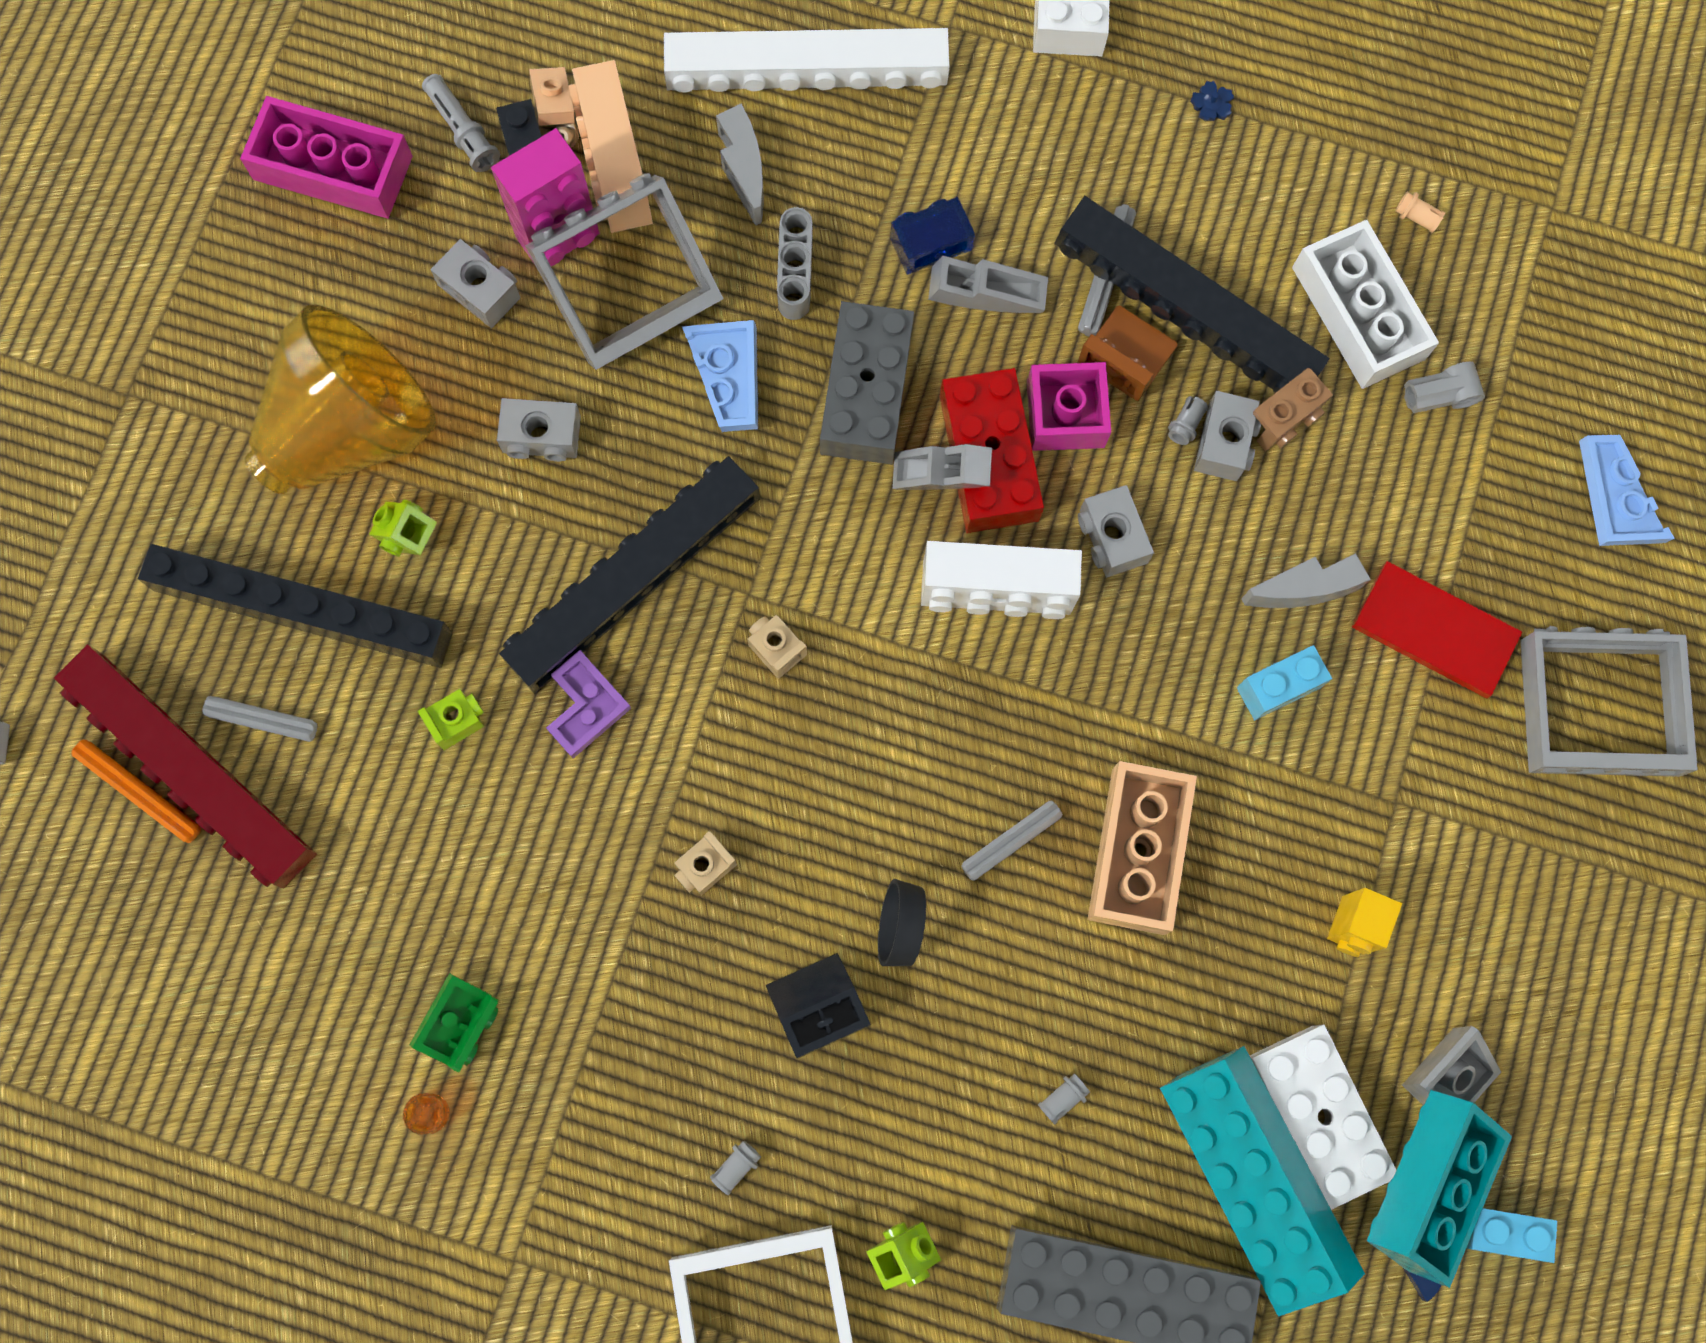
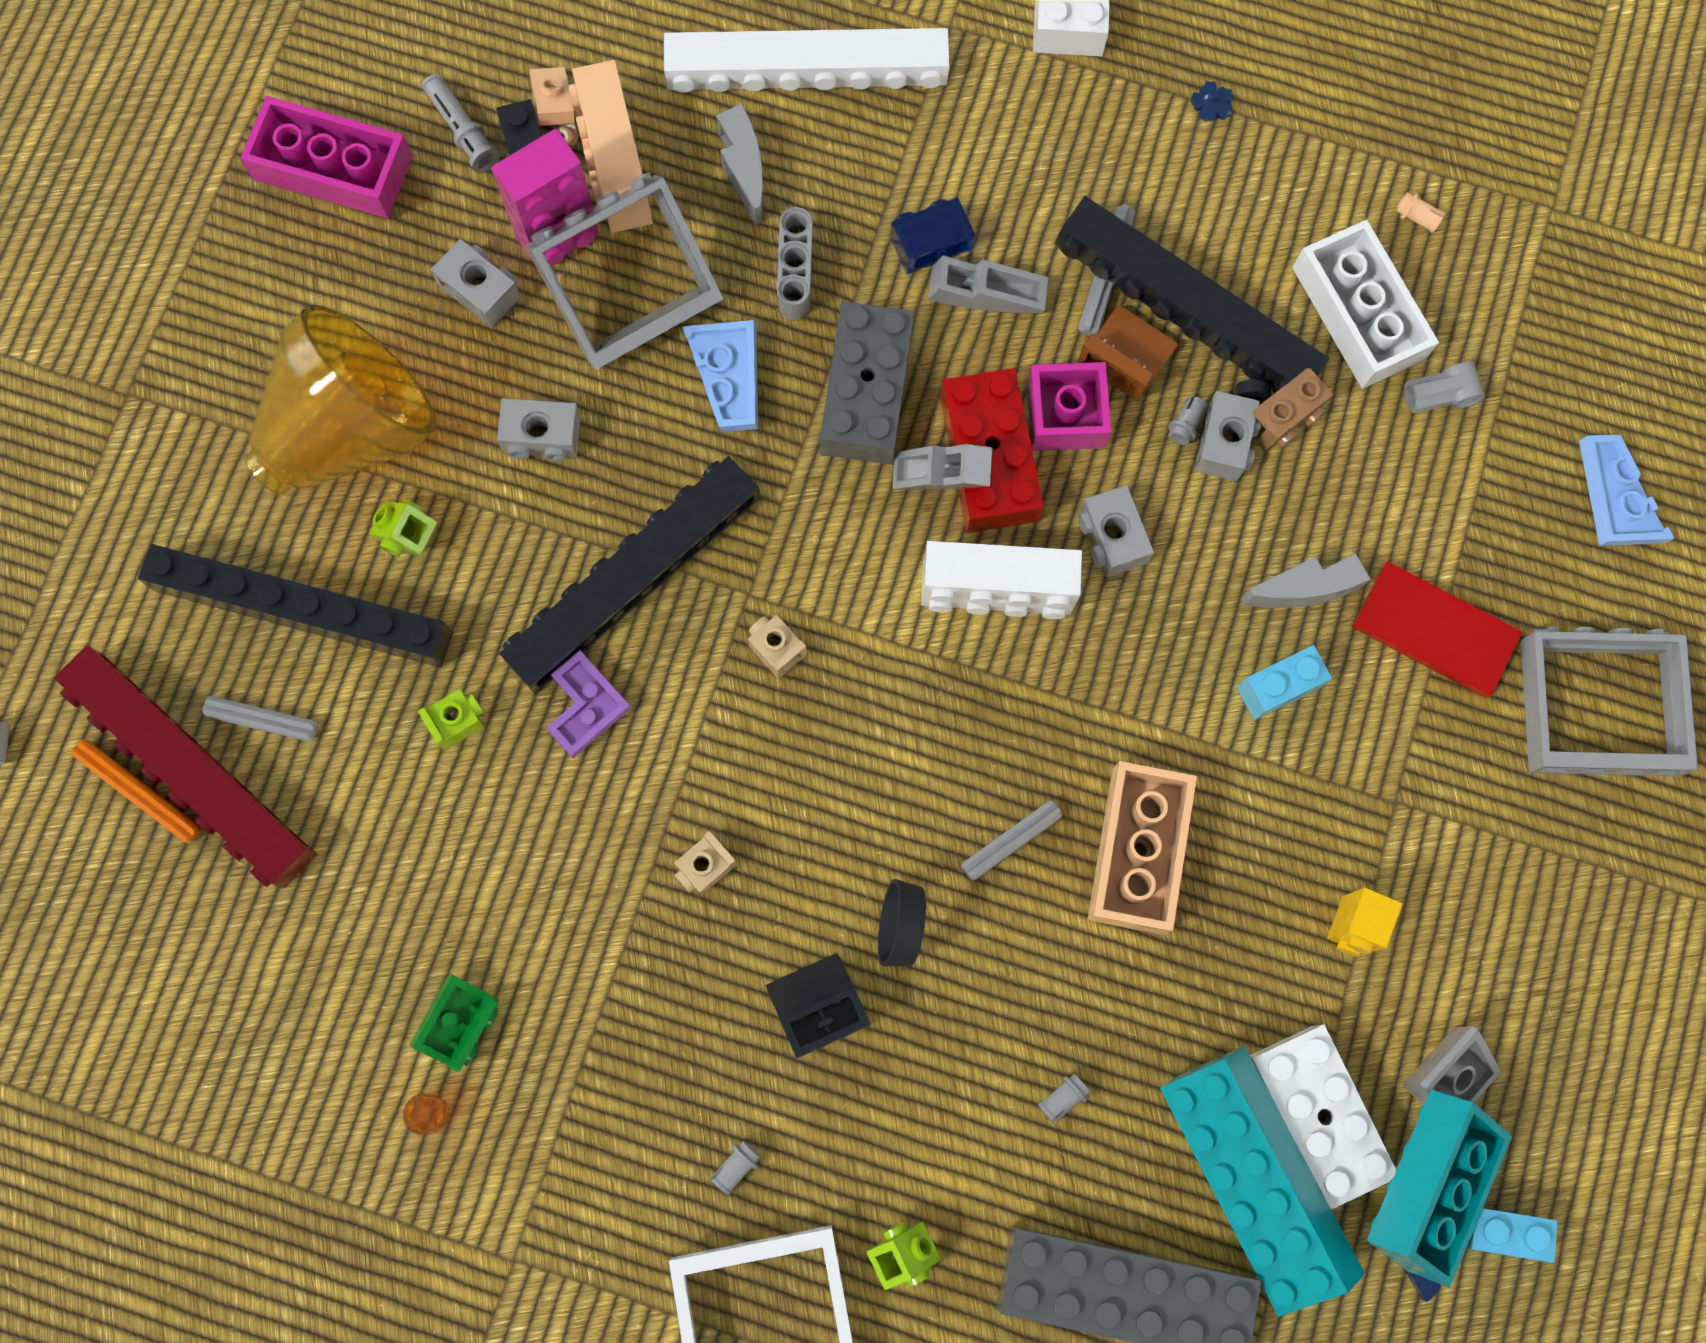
none -> black tile [1234,379,1271,405]

